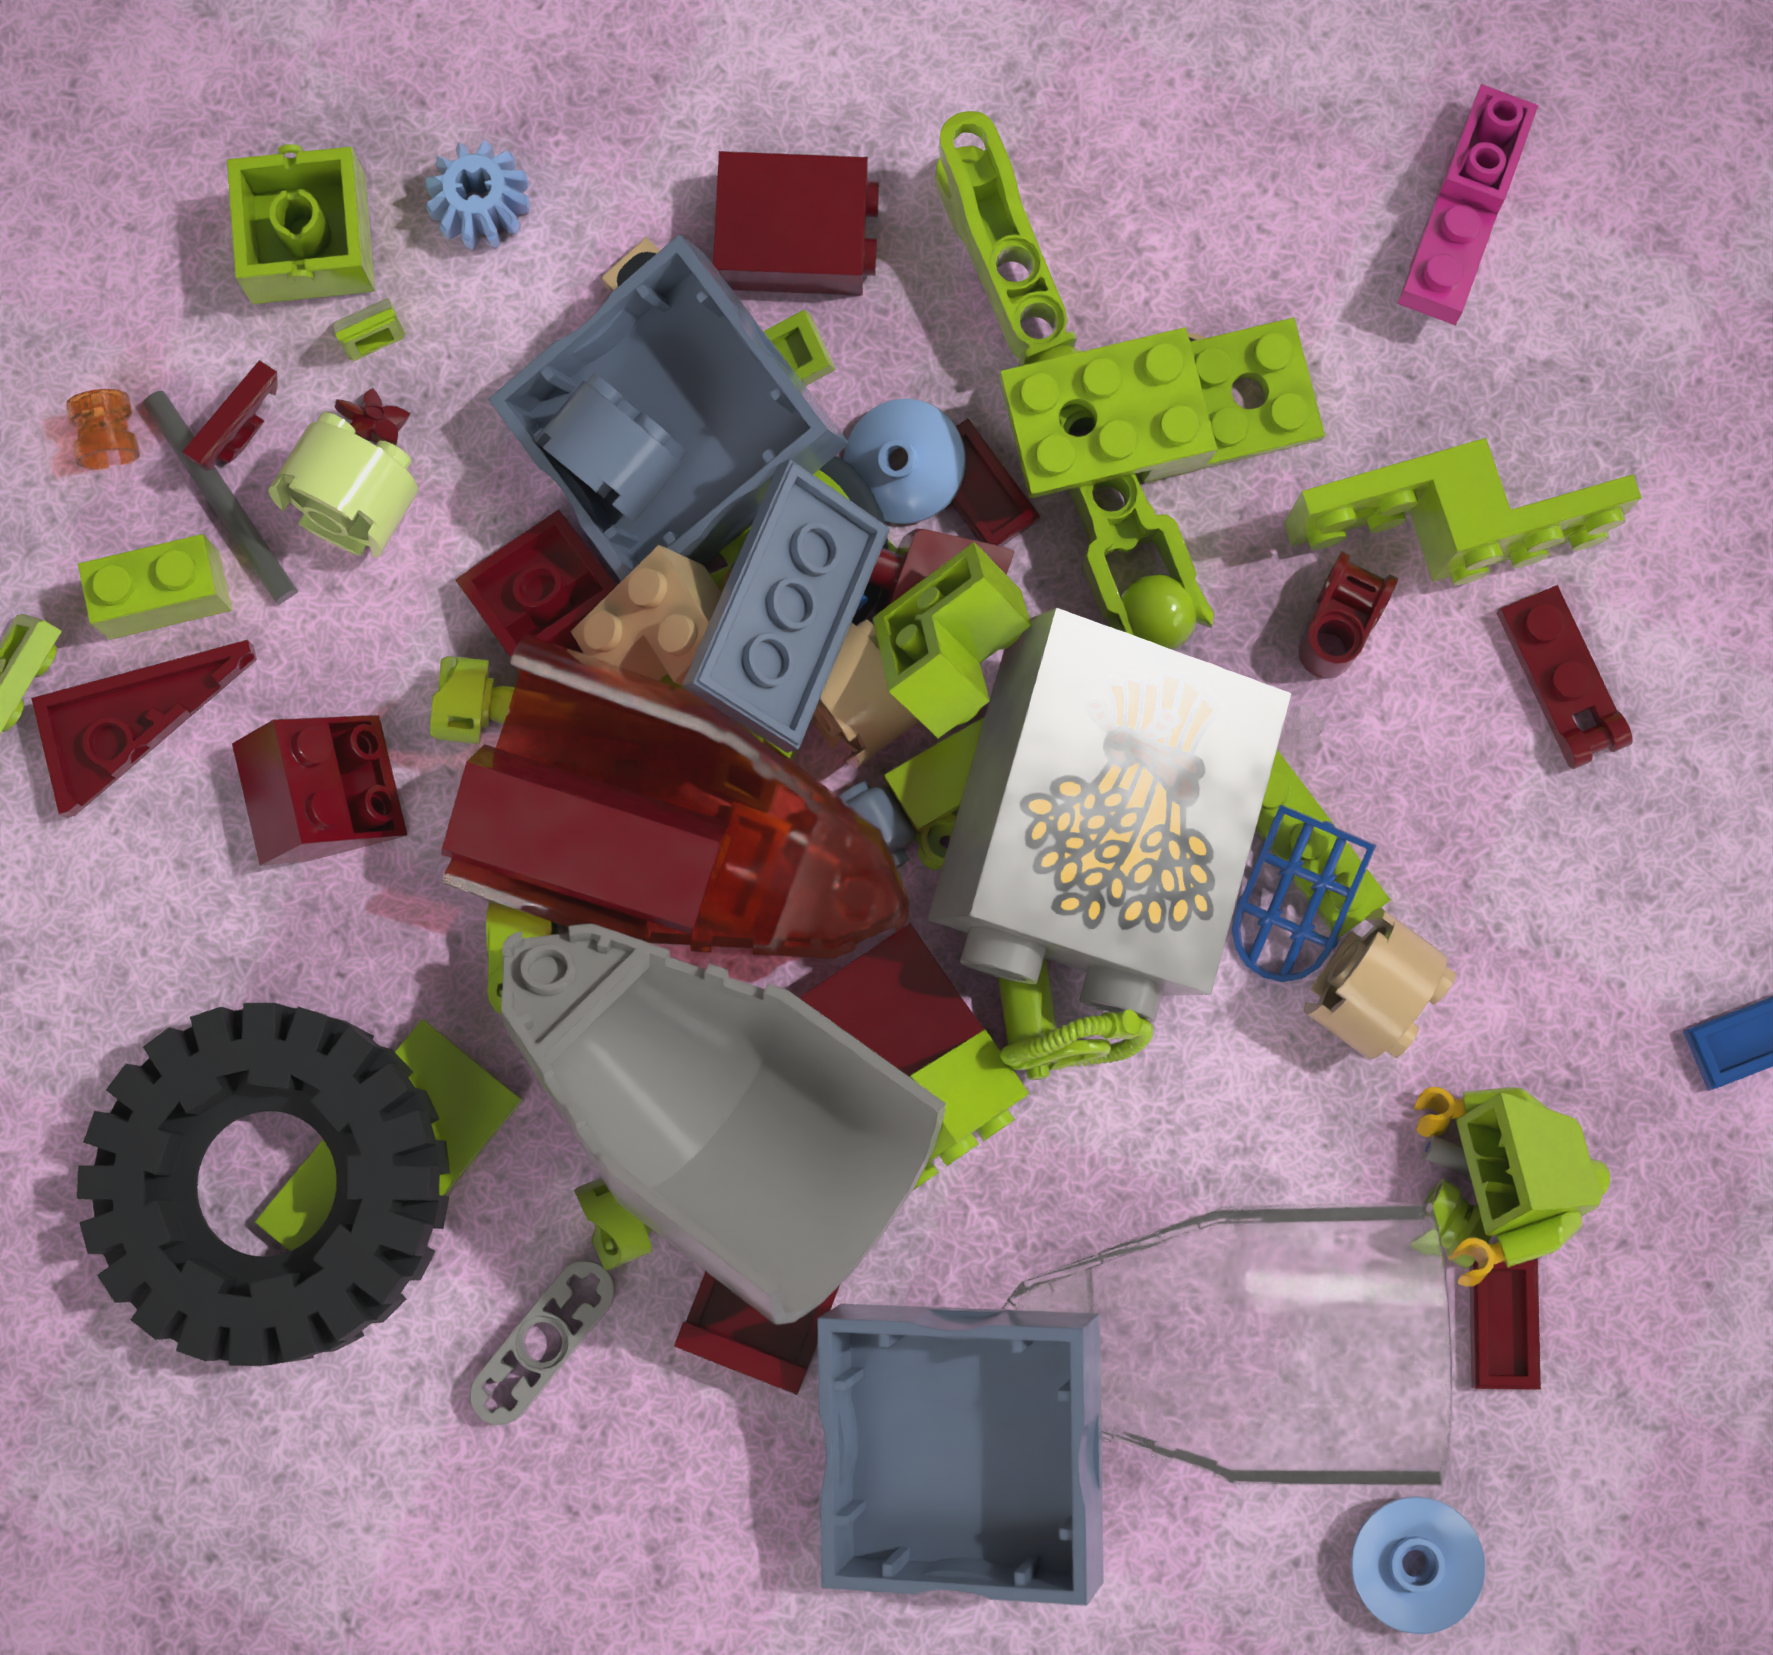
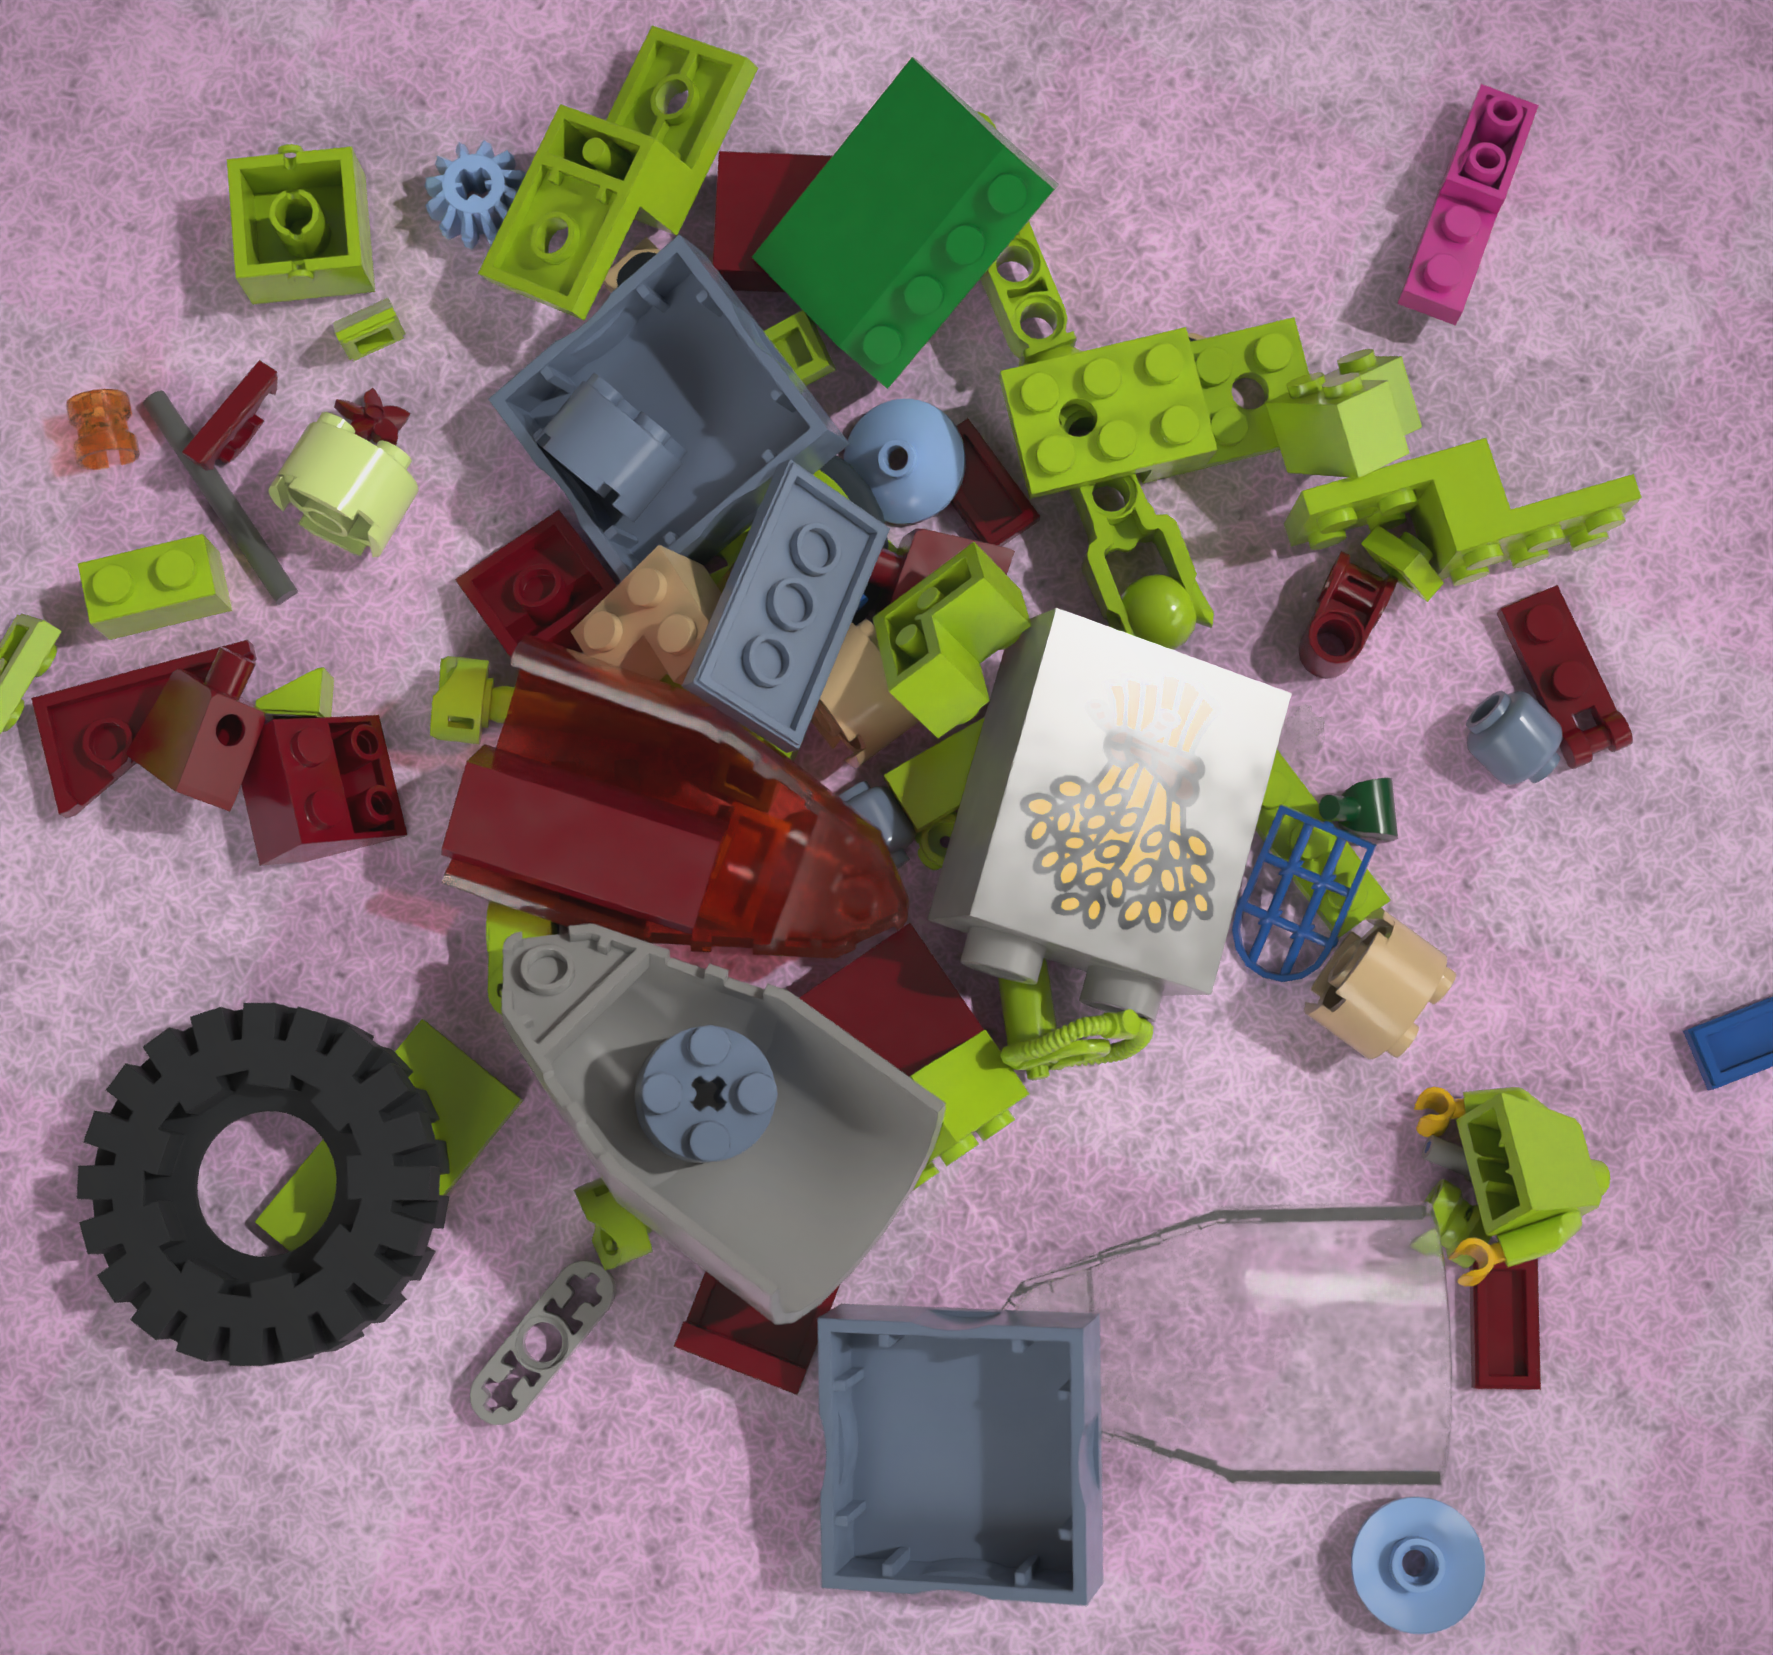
none -> dark red torso [126,647,265,812]
none -> lime slope [256,667,334,722]
none -> lime bracket [478,25,758,321]
none -> sand blue brick [635,1025,778,1163]
none -> green slope [752,57,1059,389]
none -> lime brick [1266,349,1422,478]
none -> dark green piece [1319,778,1398,841]
none -> lime plate [1361,525,1444,602]
none -> sand blue head [1466,690,1562,785]

